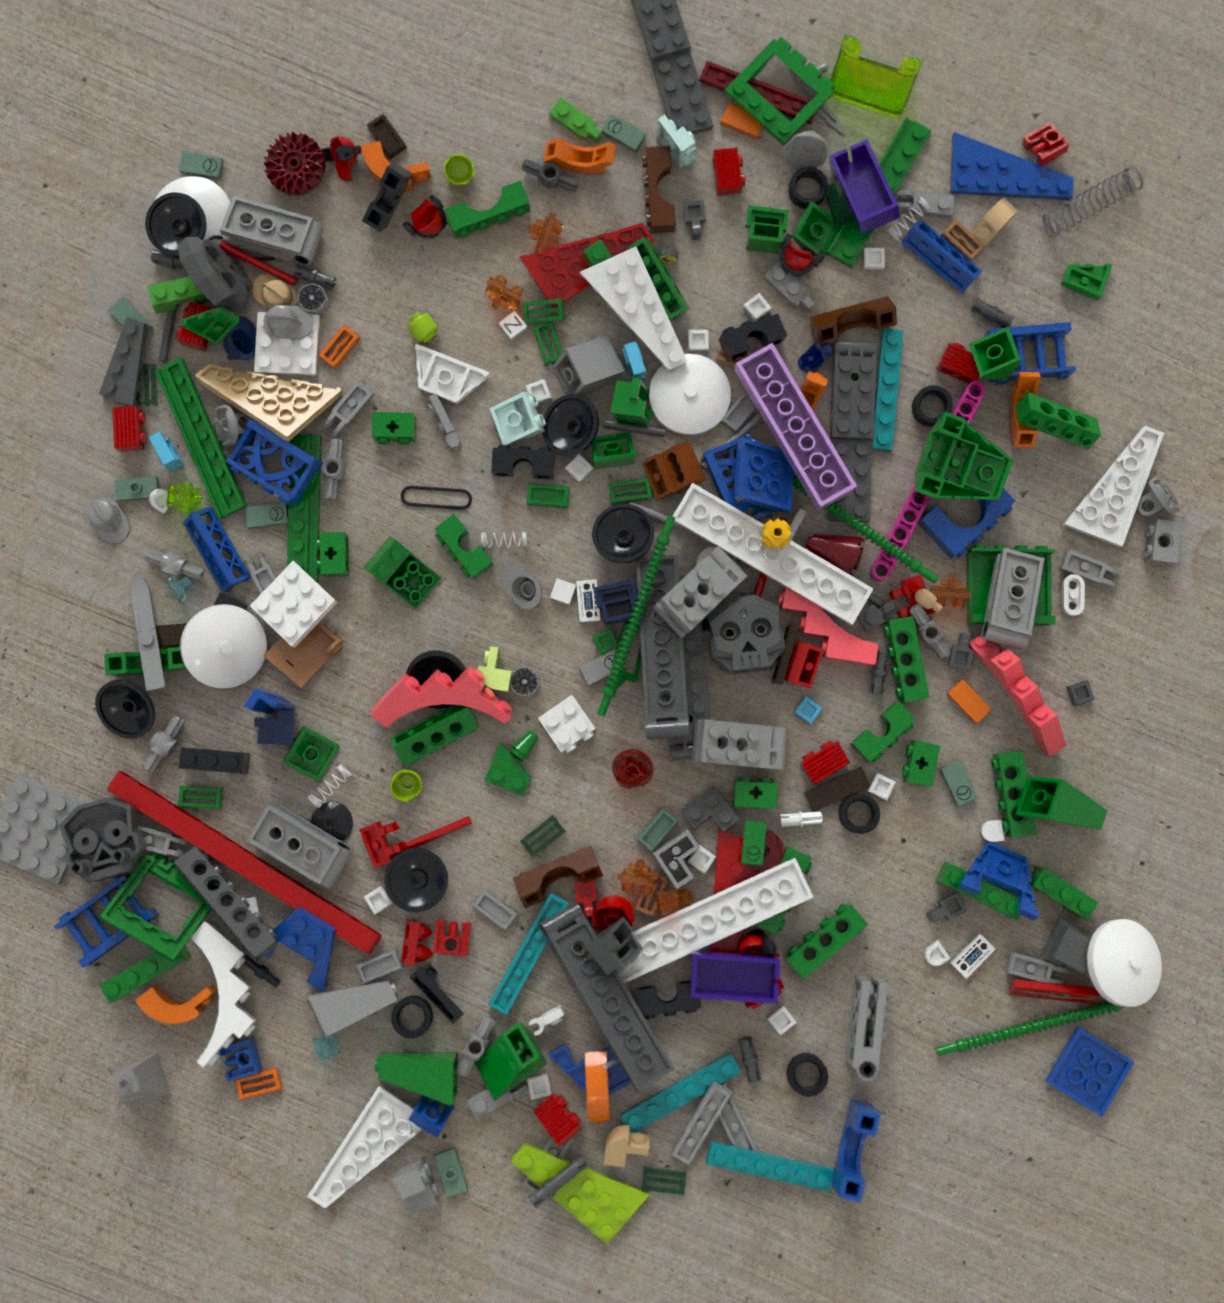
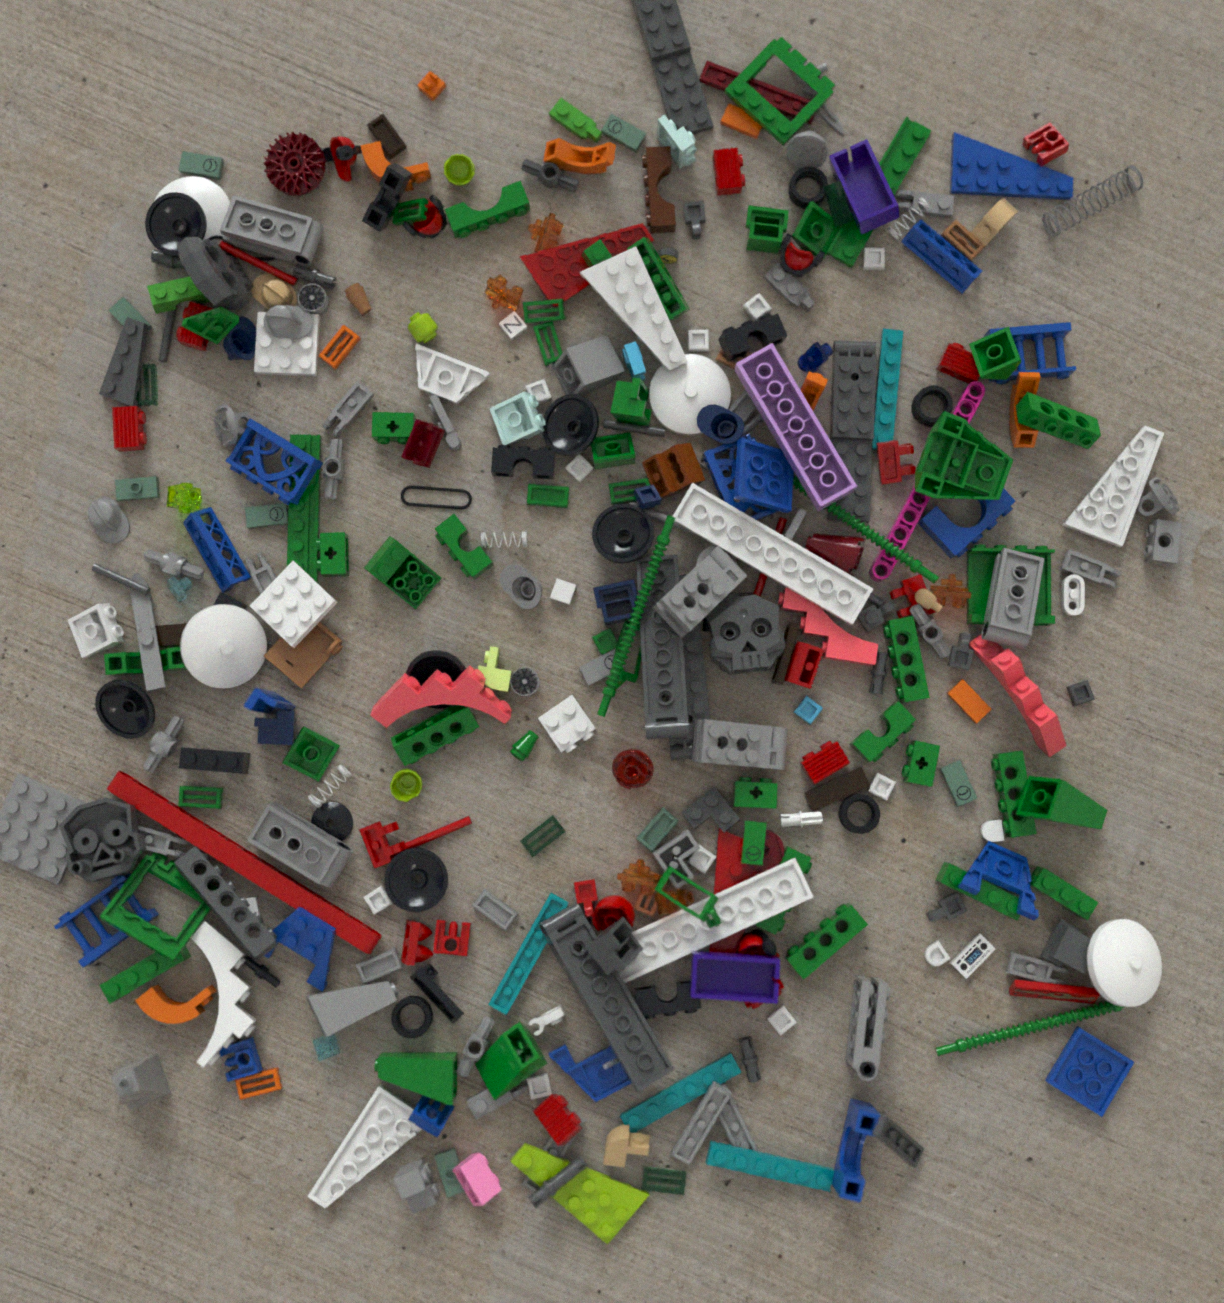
medium azure brick [149,431,184,472] -> none
white tile [149,489,176,514] -> none
green plate [155,358,247,519] -> none
tan wing [194,364,342,442] -> none
green wing [484,743,531,796] -> none
reddish brown arch [513,846,603,908] -> none
white tile [576,579,600,623] -> none
orange arch [585,1052,610,1123] -> none
yellow brick [760,518,792,551] -> none
black tyre [786,1053,829,1097] -> none
reddish brown arch [810,296,897,346] -> none
clear neon green windscreen [830,35,923,117] -> none
dark grey pin [971,298,1014,328] -> none
green wing [1060,263,1113,301] -> none
none -> white plate [68,603,124,658]
none -> dark grey bar [92,564,151,595]
none -> medium nougat cone [345,283,372,315]
none -> green tile [392,198,429,226]
none -> dark red hinge [401,419,445,468]
none -> orange tile [417,71,446,101]
none -> bright pink brick [452,1152,502,1207]
none -> dark blue tile [634,484,662,510]
none -> green sword [654,866,721,928]
none -> dark blue piece [697,404,744,444]
none -> dark grey tile [872,1114,924,1168]
none -> red plate [876,440,916,485]

